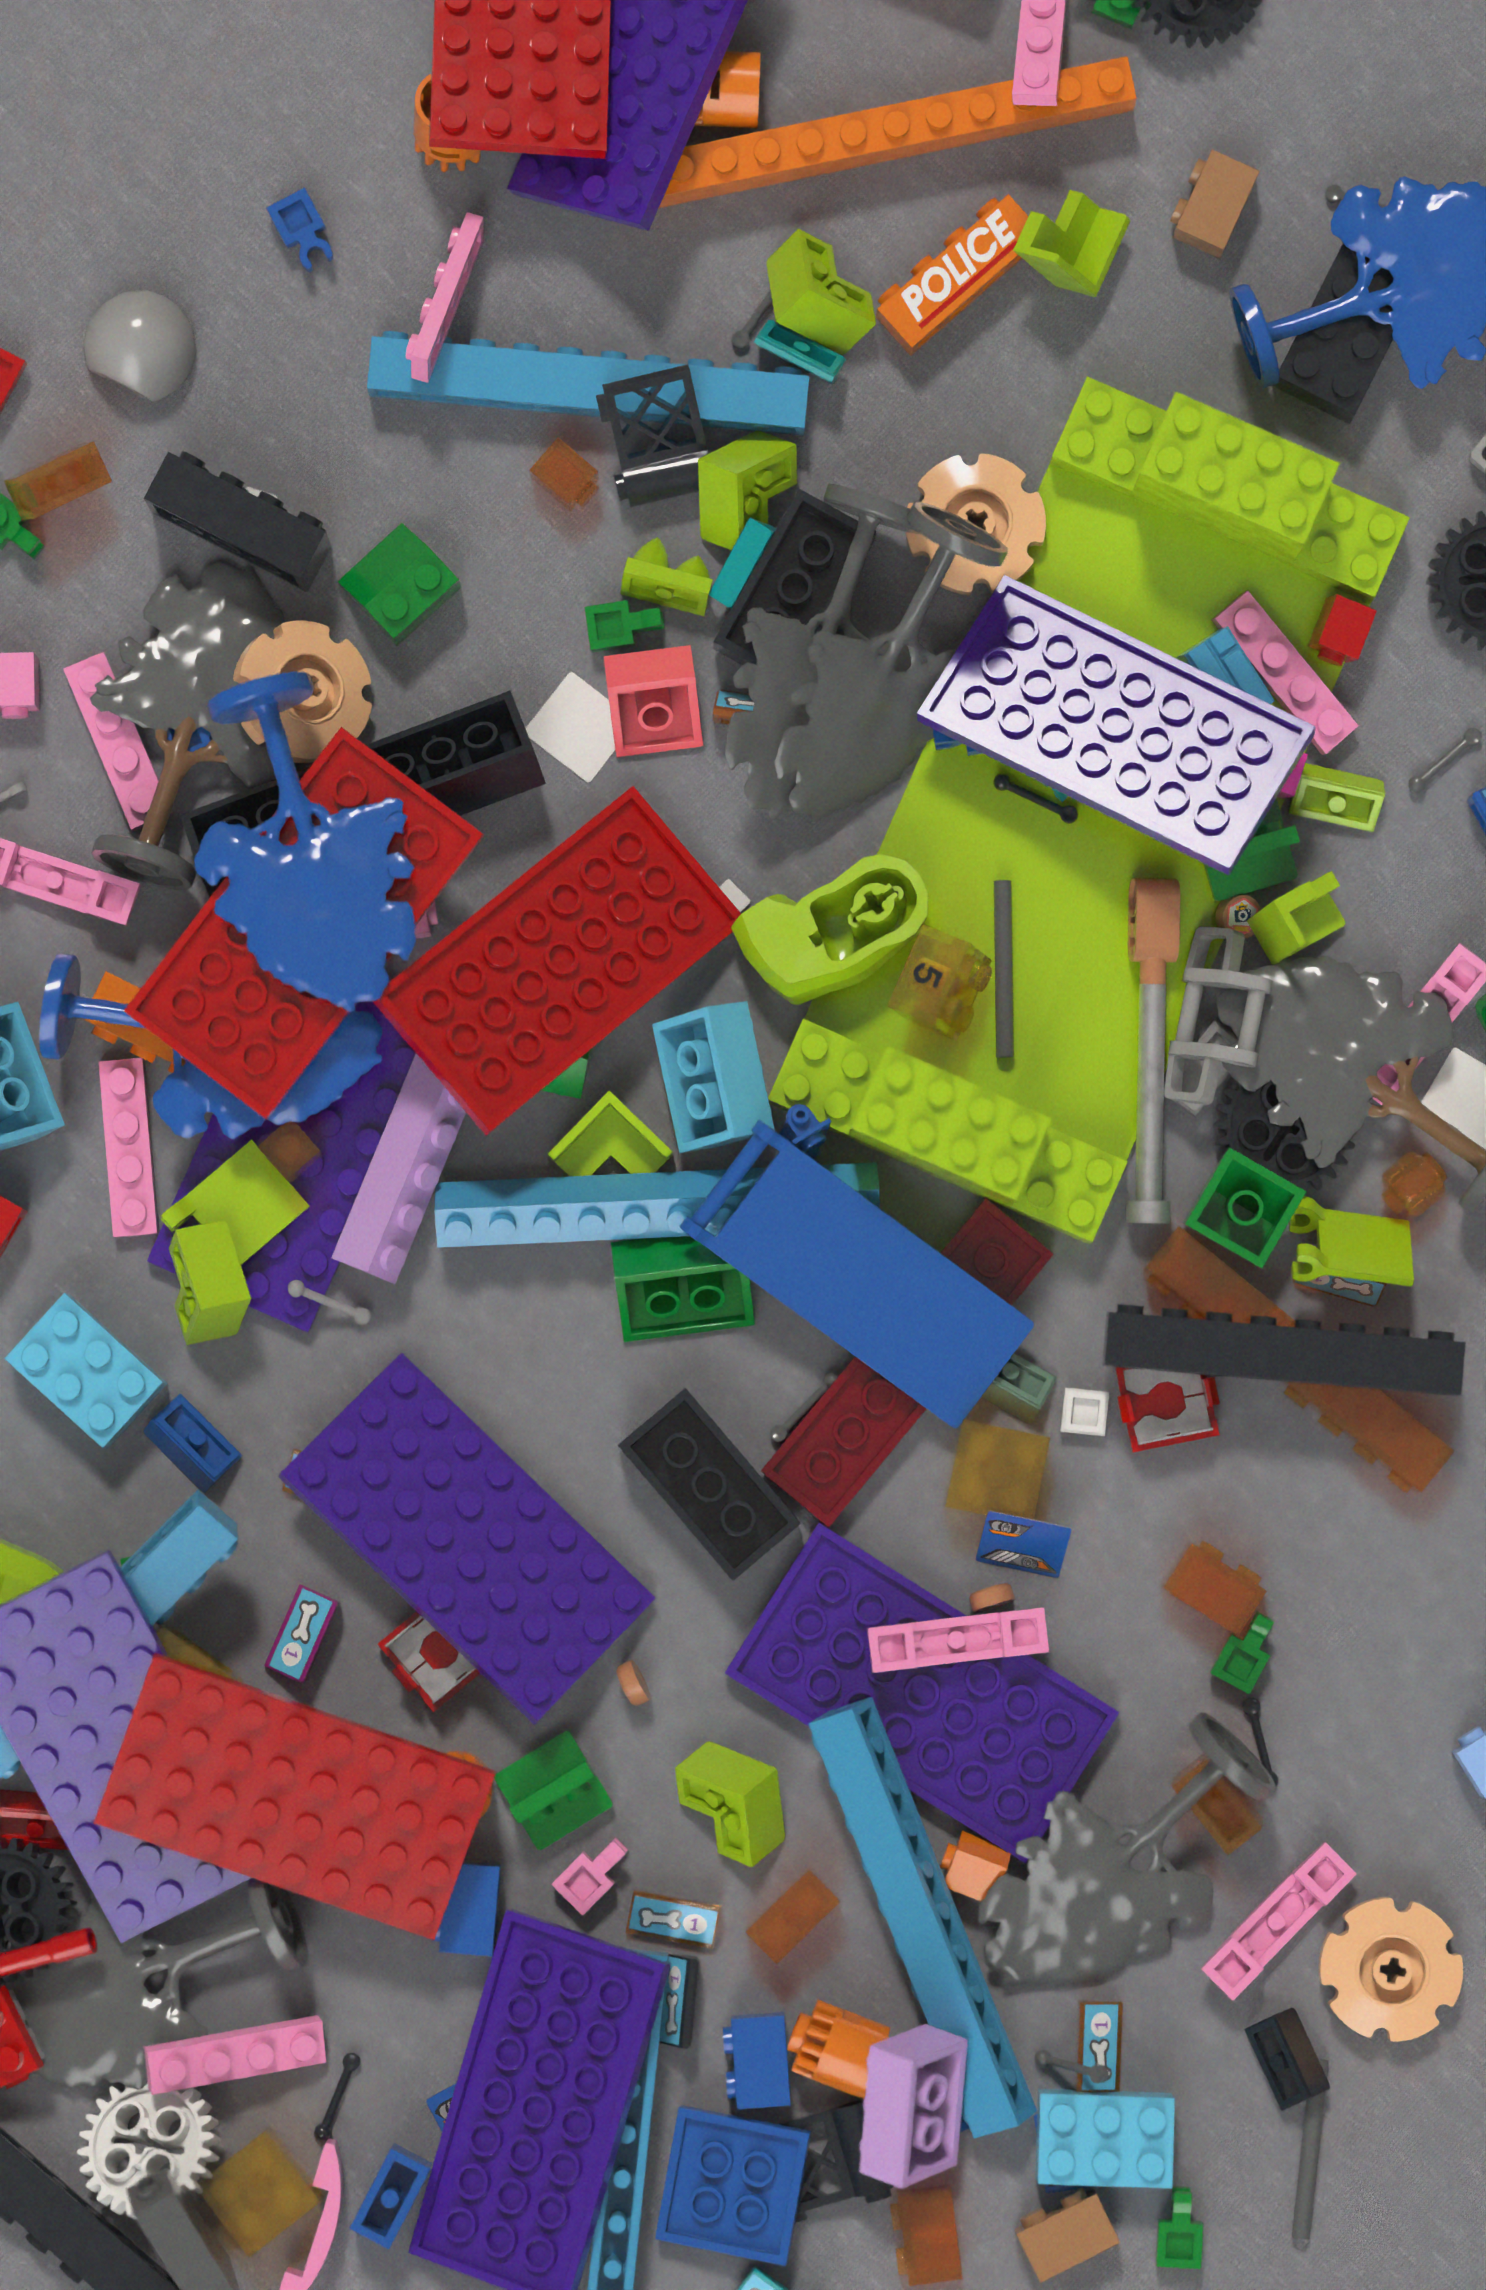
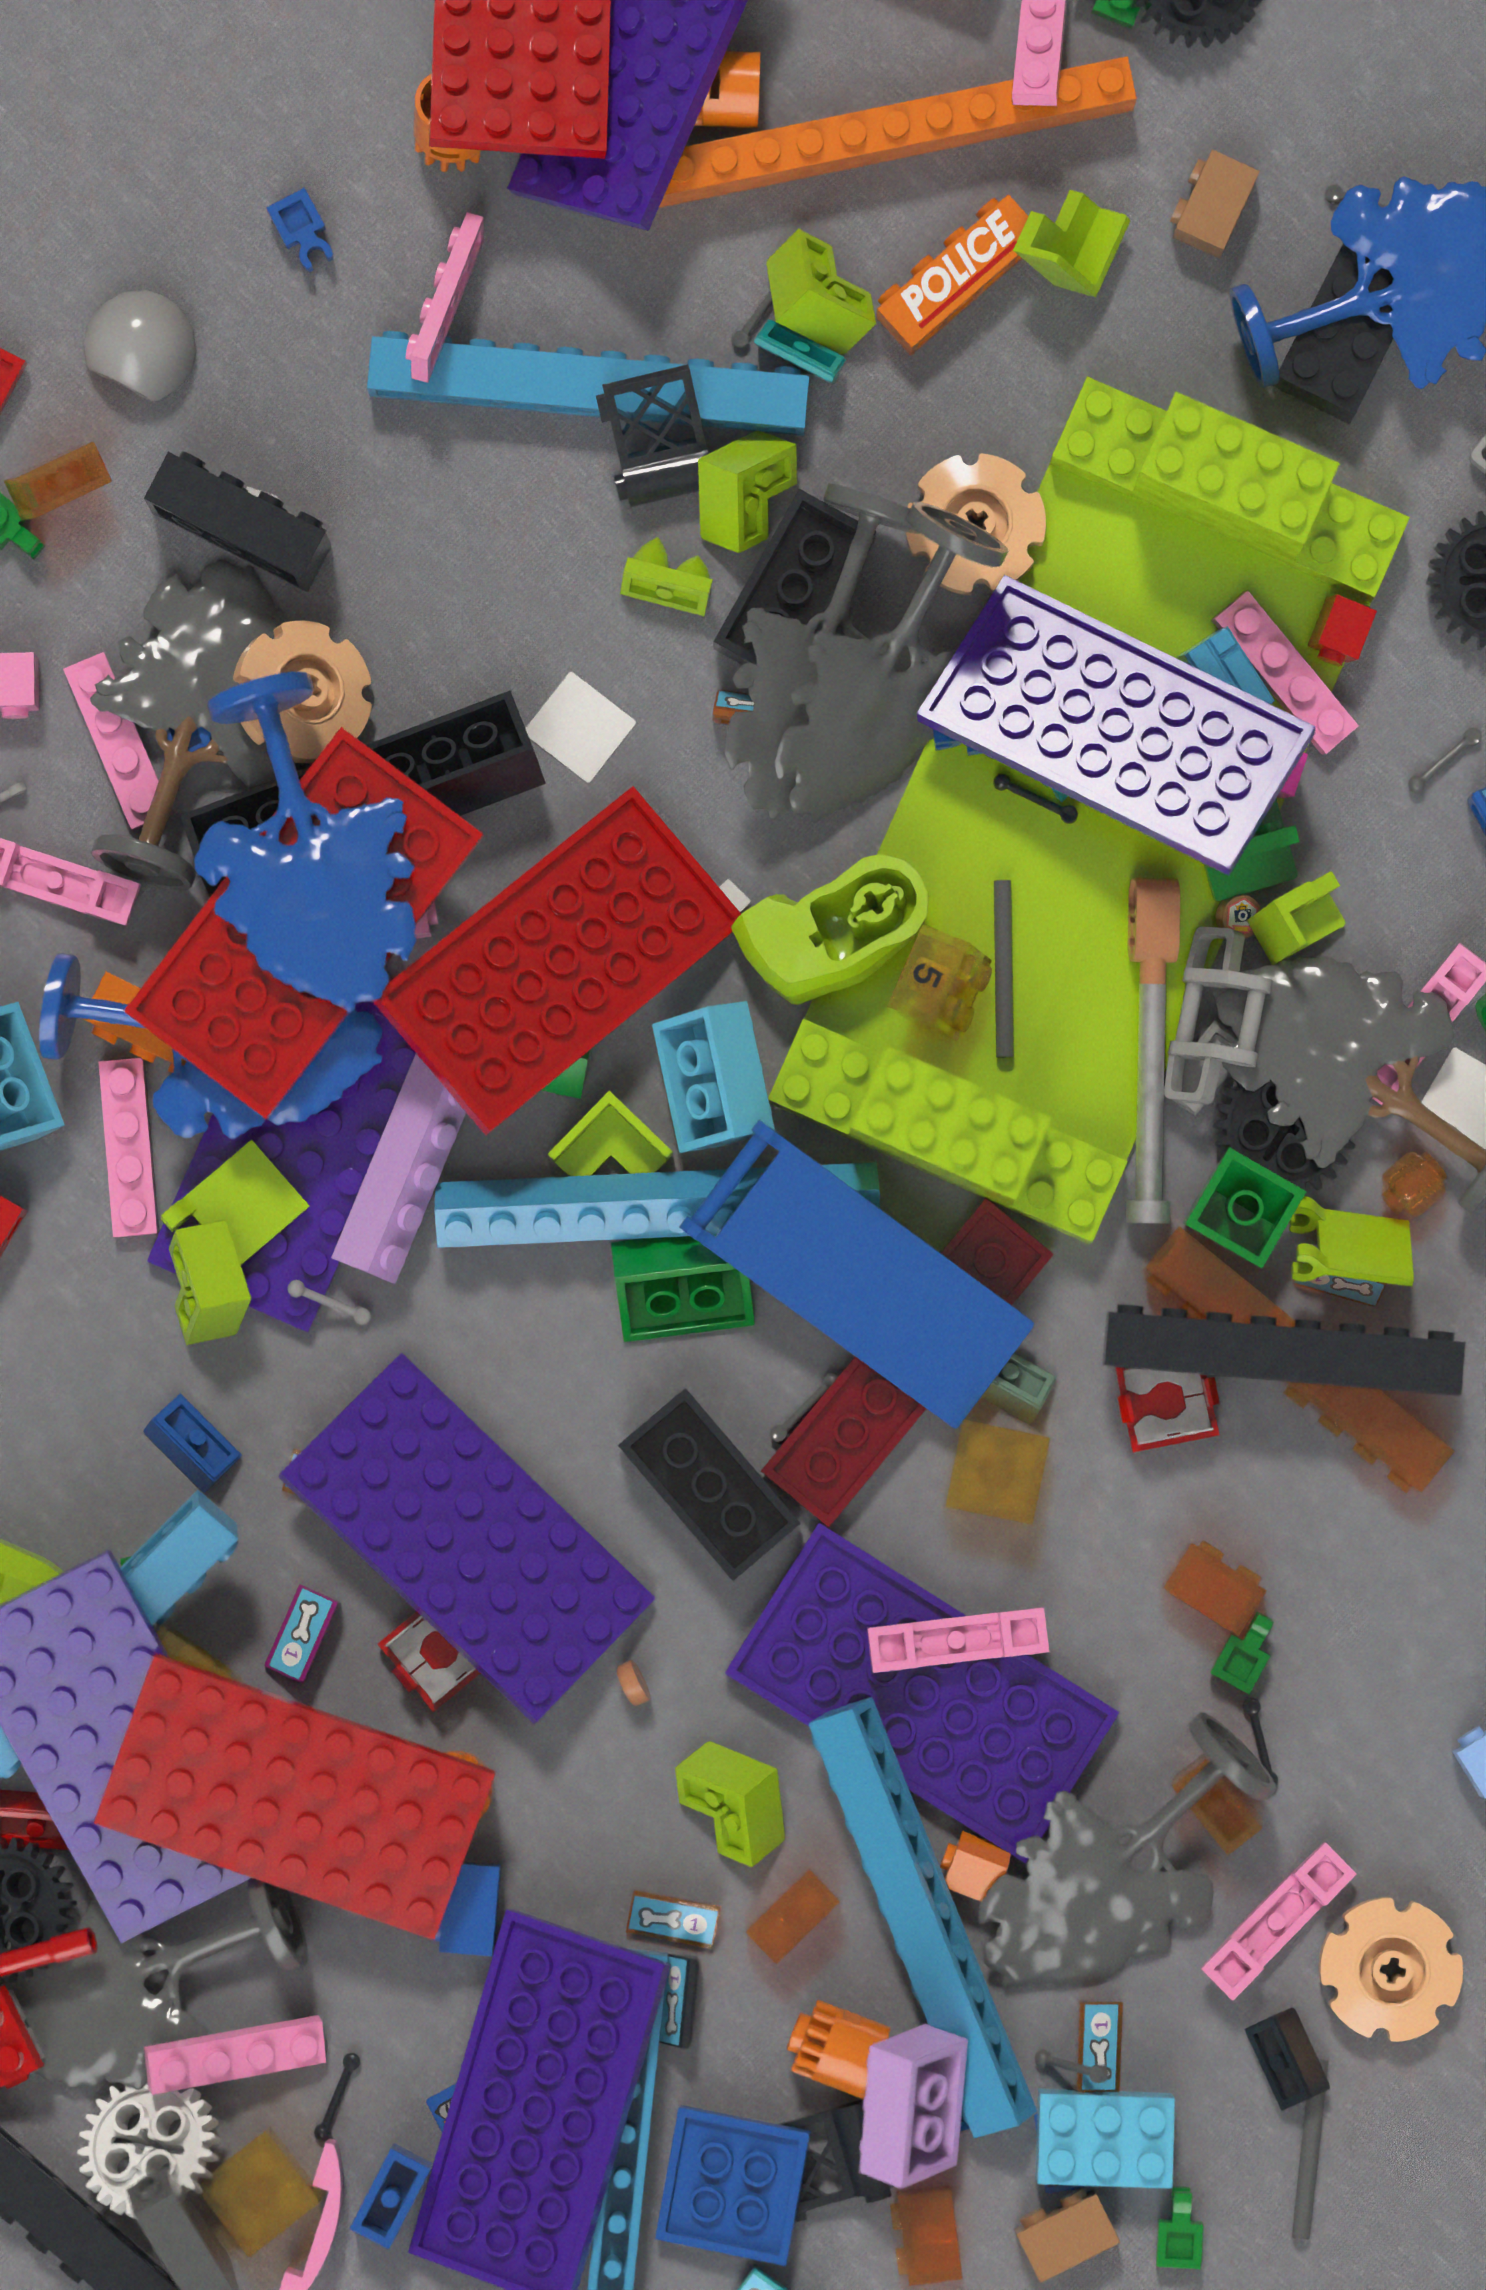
medium azure brick [4,1293,168,1449] -> none
clear orange brick [257,1121,323,1183] -> none
green slope [337,523,461,646] -> none
green bracket [494,1731,613,1850] -> none
clear orange brick [529,437,599,512] -> none
bright pink plate [551,1837,628,1916] -> none
green plate [584,600,665,652] -> none
coral slope [603,645,703,757] -> none
teal slope [709,518,776,609] -> none
blue brick [723,2012,791,2109] -> none
blue hinge [780,1104,831,1159] -> none
nougat tile [969,1583,1015,1613] -> none
blue sticker [976,1511,1072,1578] -> none
white tile [1060,1388,1109,1436] -> none
lime slope [1288,763,1386,832] -> none

